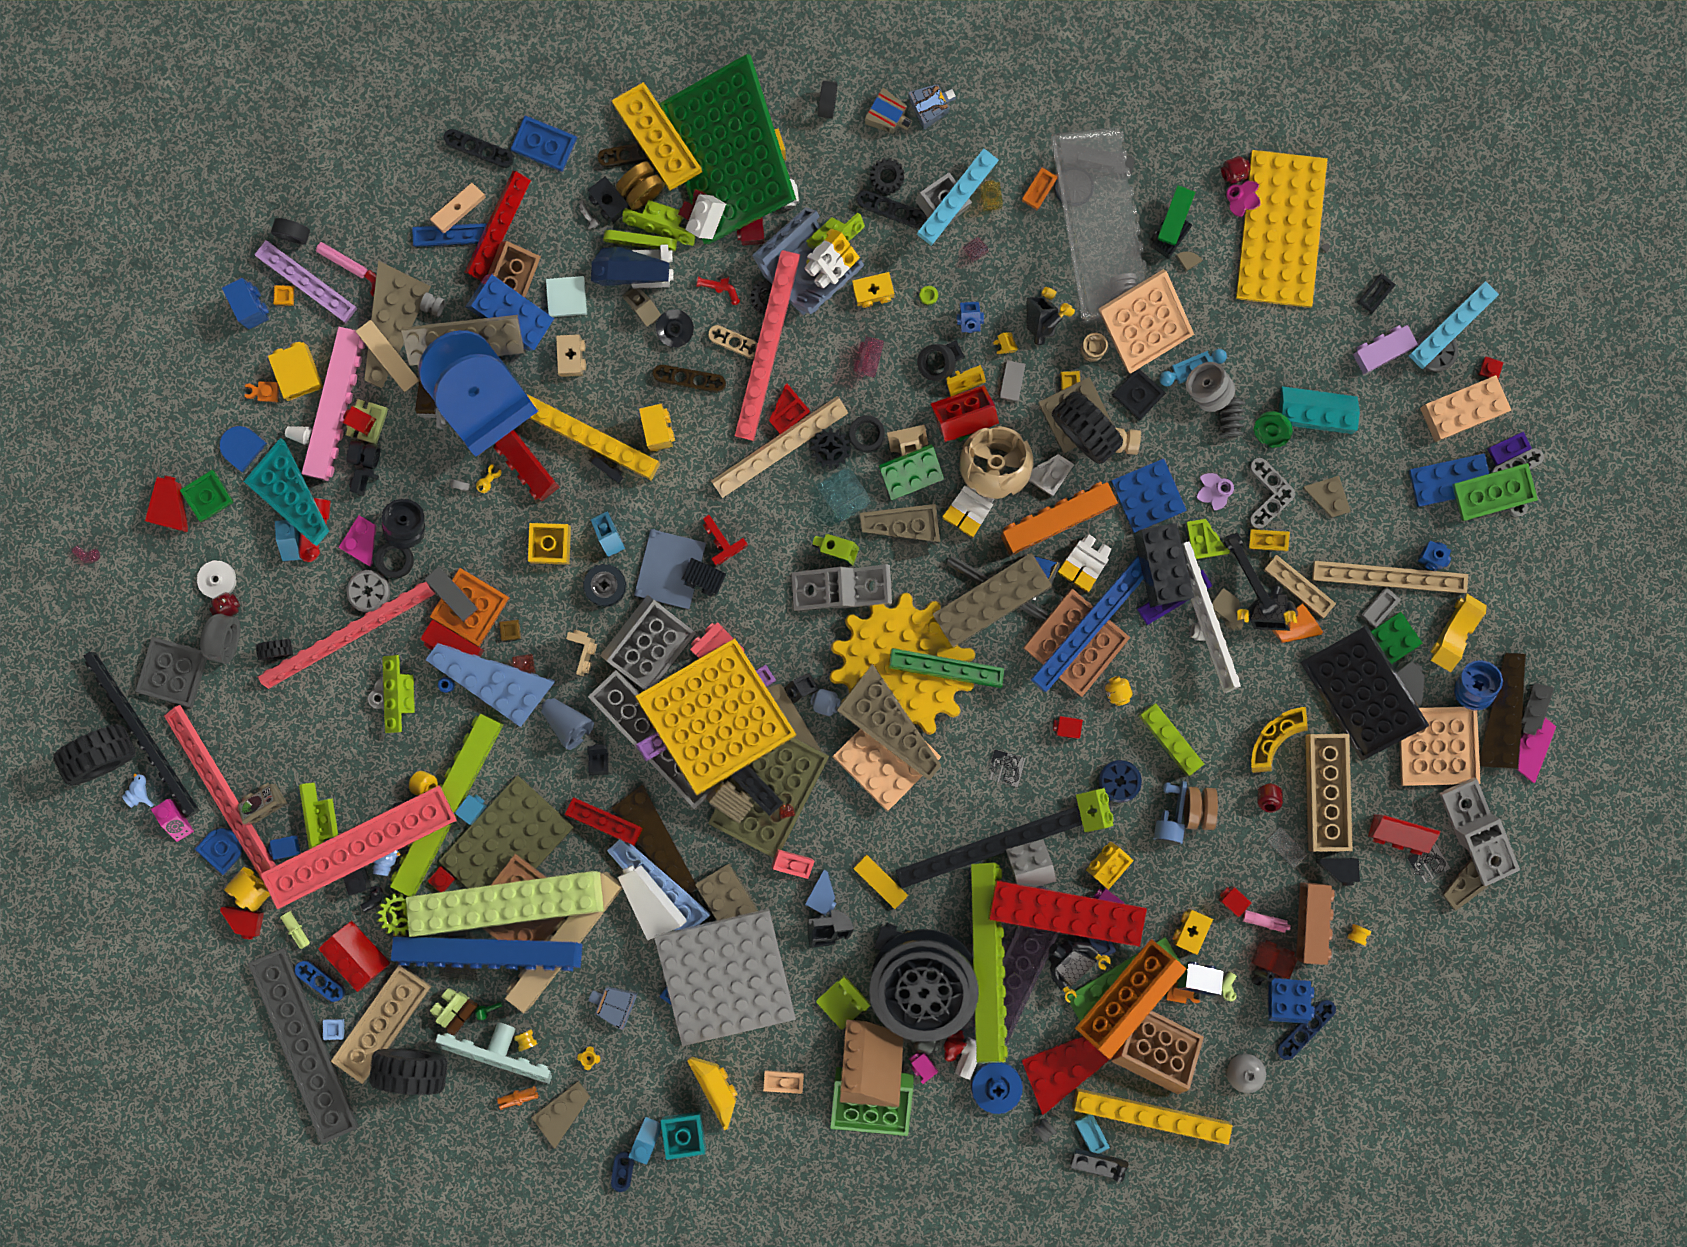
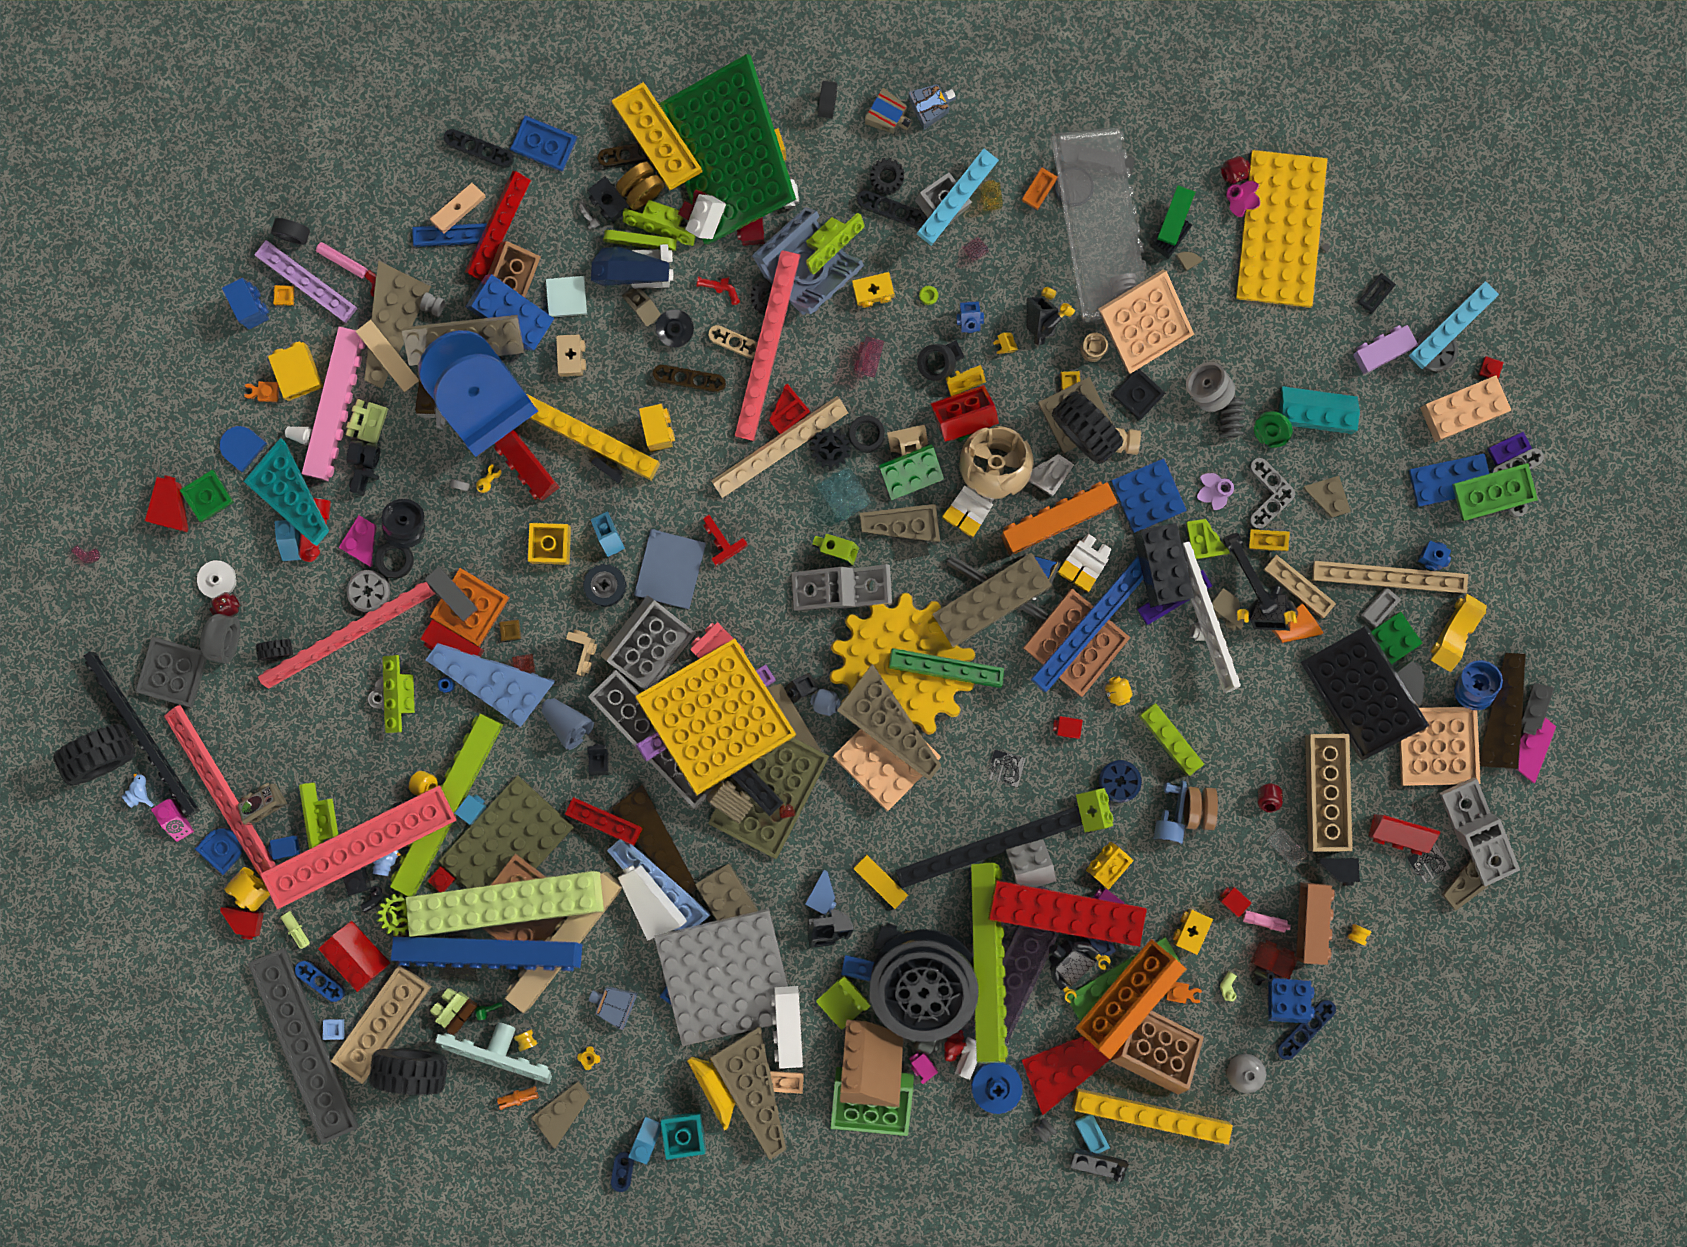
red brick [343,406,377,436] -> none
black brick [681,558,726,597] -> none
coral plate [771,849,814,879] -> none
white hips [805,229,860,289] -> none
light grey tile [1000,360,1026,402] -> none
dark azure plate [1159,349,1227,386] -> none
brick [1177,961,1223,996] -> none
yellow brick [1251,707,1308,773] -> none
none -> dark tan wing [709,1026,786,1160]
none -> white brick [771,986,803,1069]
none -> blue plate [841,955,874,981]

